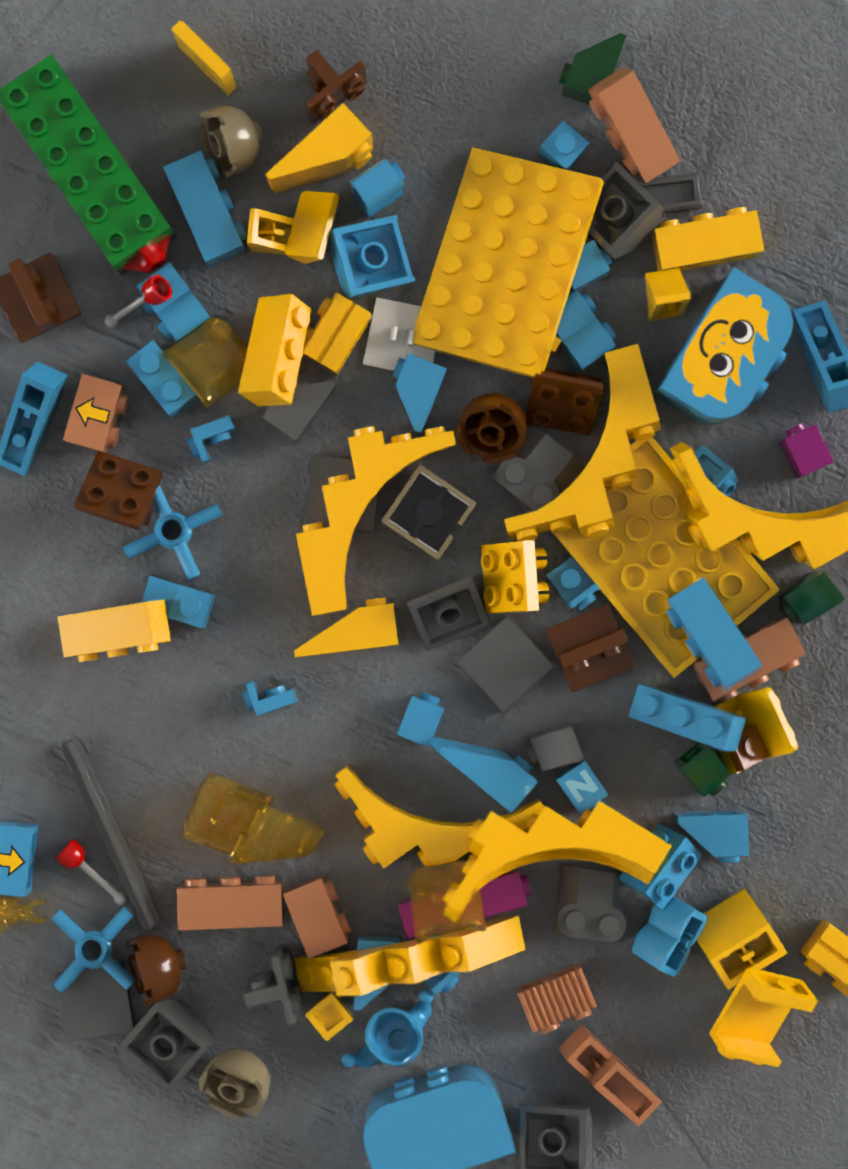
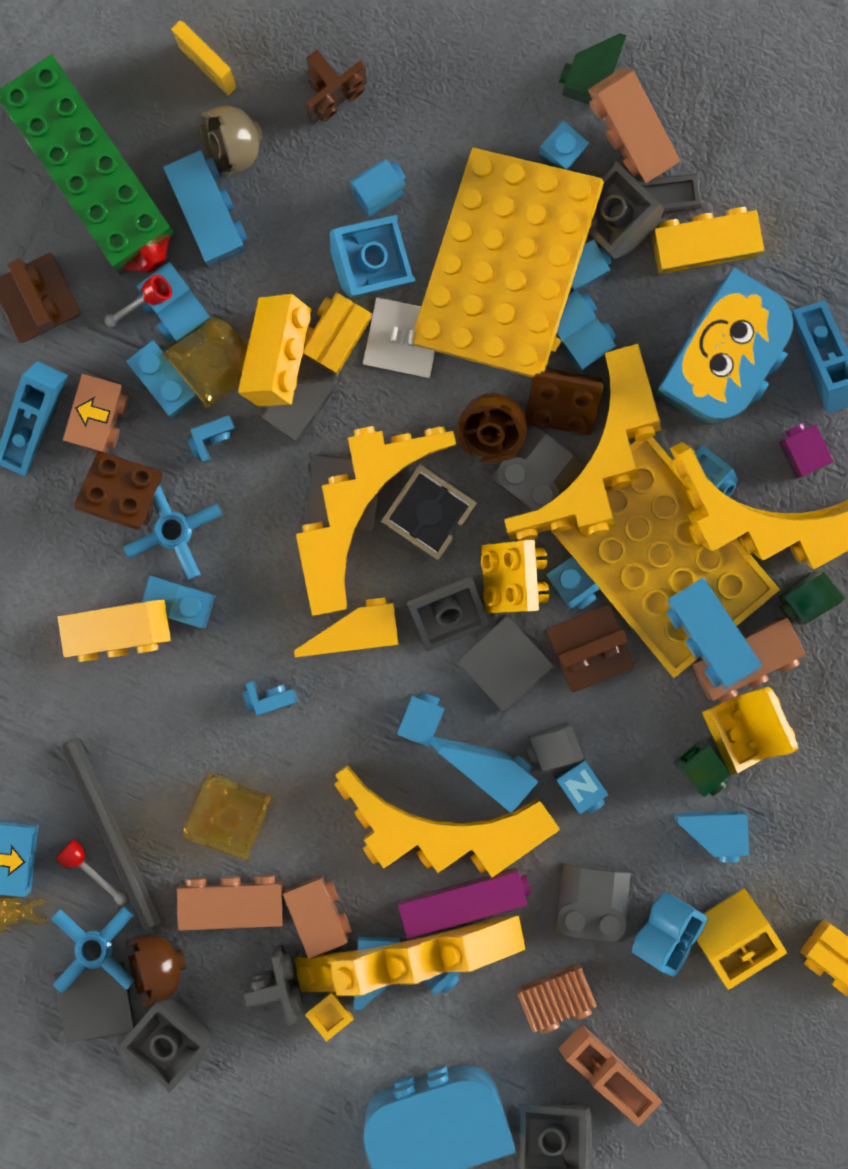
dark tan cylinder [199,1049,271,1119] -> none
clear yellow slope [229,803,325,864] -> none
yellow slope [247,208,294,255] -> none
yellow slope [265,103,373,194] -> none
yellow slope [285,191,339,264] -> none
dark azure piece [341,989,434,1068] -> none
dark azure slope [392,353,447,433] -> none
clear yellow slope [407,861,487,944] -> none
yellow arch [443,801,672,922] -> none
dark azure bracket [619,823,702,909] -> none
dark azure brick [628,684,747,751] -> none
yellow slope [645,267,691,322] -> none
yellow panel [709,967,818,1067] -> none
dark orange plate [728,725,770,772] -> none

